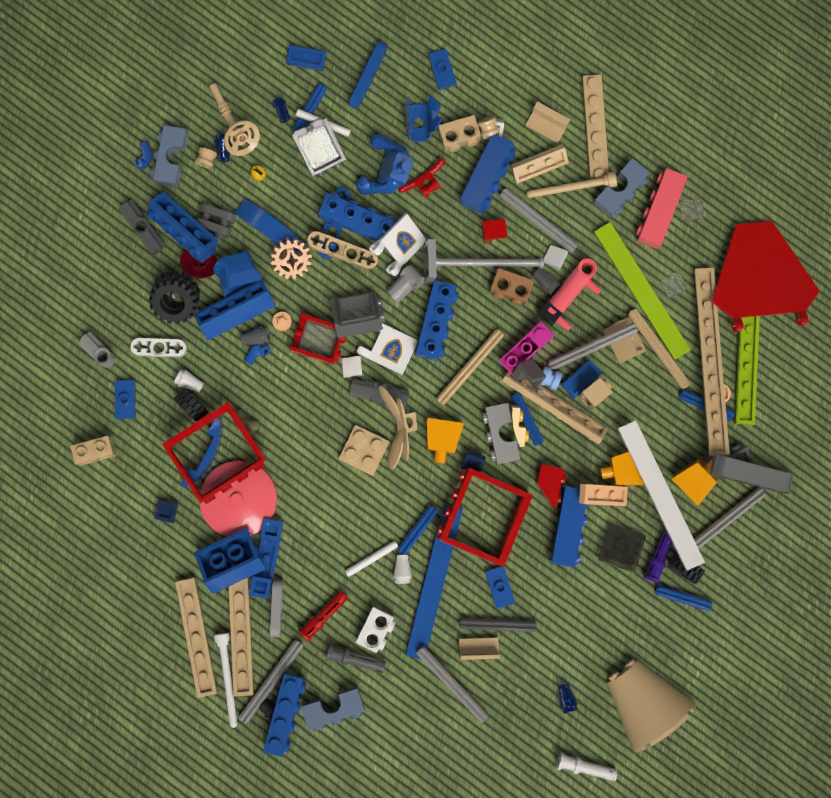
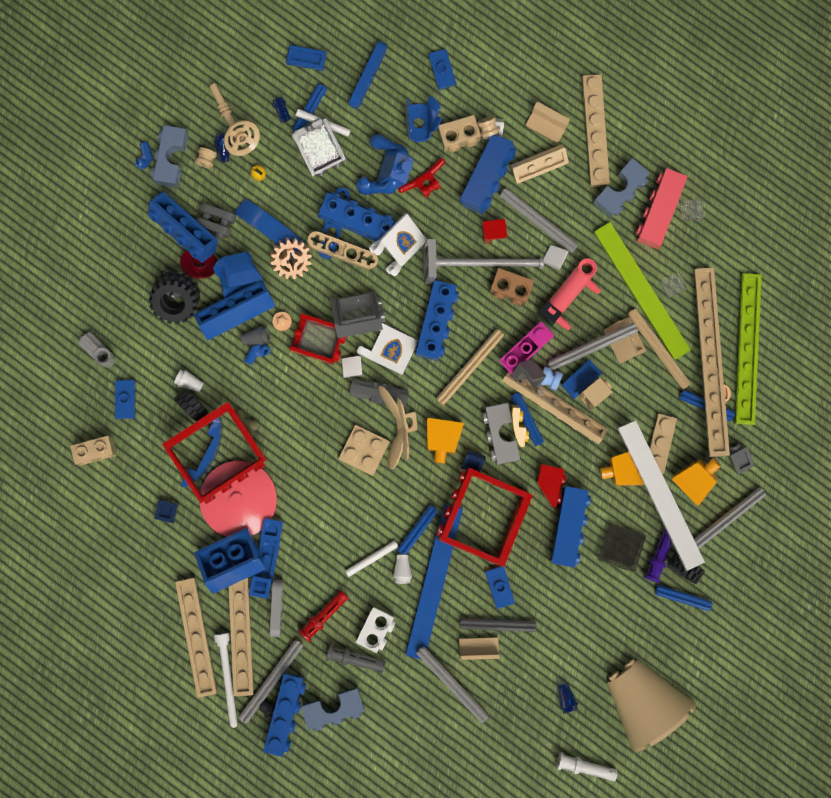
dark grey piece [119,200,166,255] -> none
white beam [131,338,187,358] -> none
light grey piece [386,265,425,303] -> none
tan piece [526,171,617,198] -> none
dark grey cone [532,268,561,296] -> none
light nougat plate [579,484,628,506] -> none
dark grey beam [710,455,793,494] -> none
red flag [711,221,820,332] -> none
none -> tan plate [649,414,677,474]

